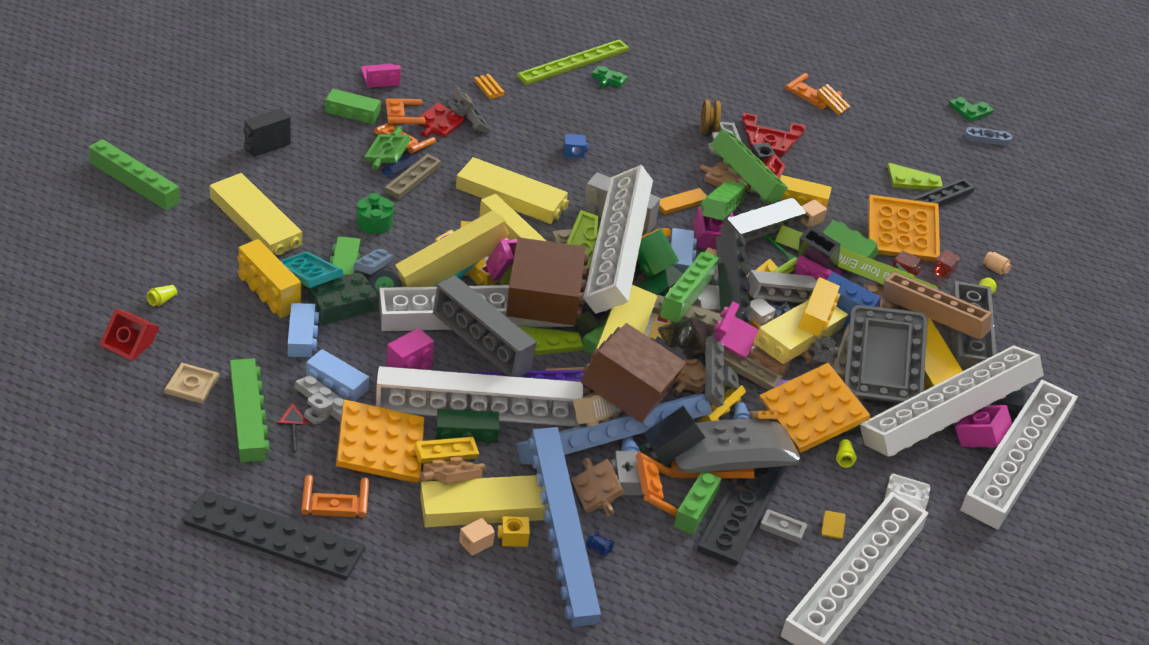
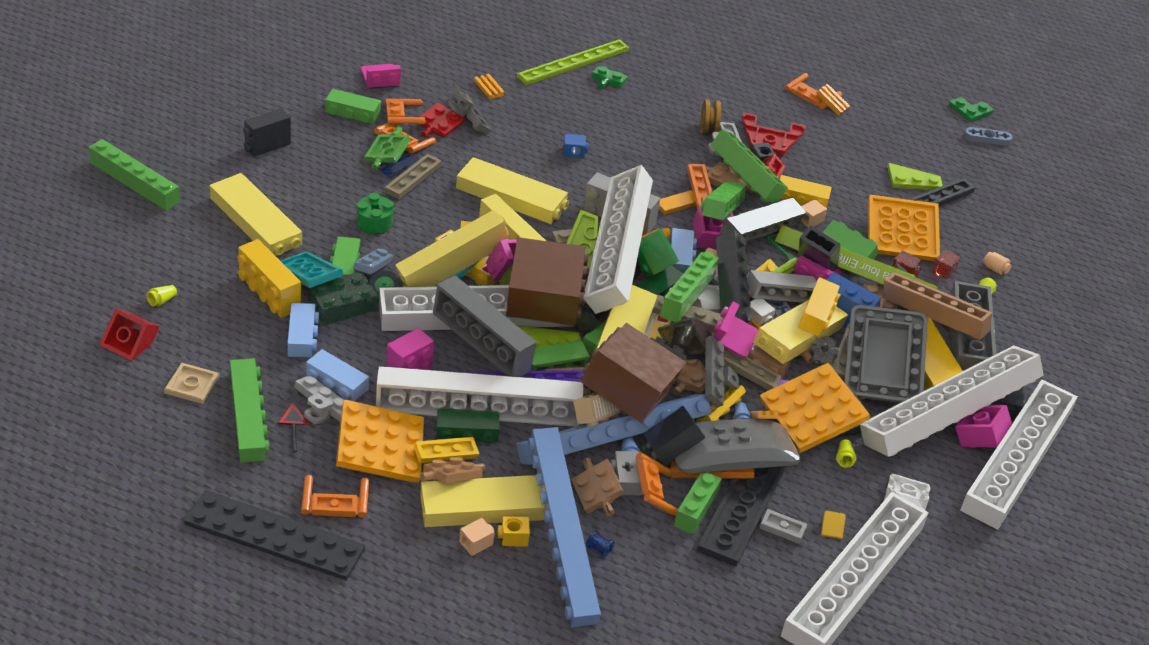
none -> bright green brick [531,340,590,371]
none -> orange plate [687,164,712,209]

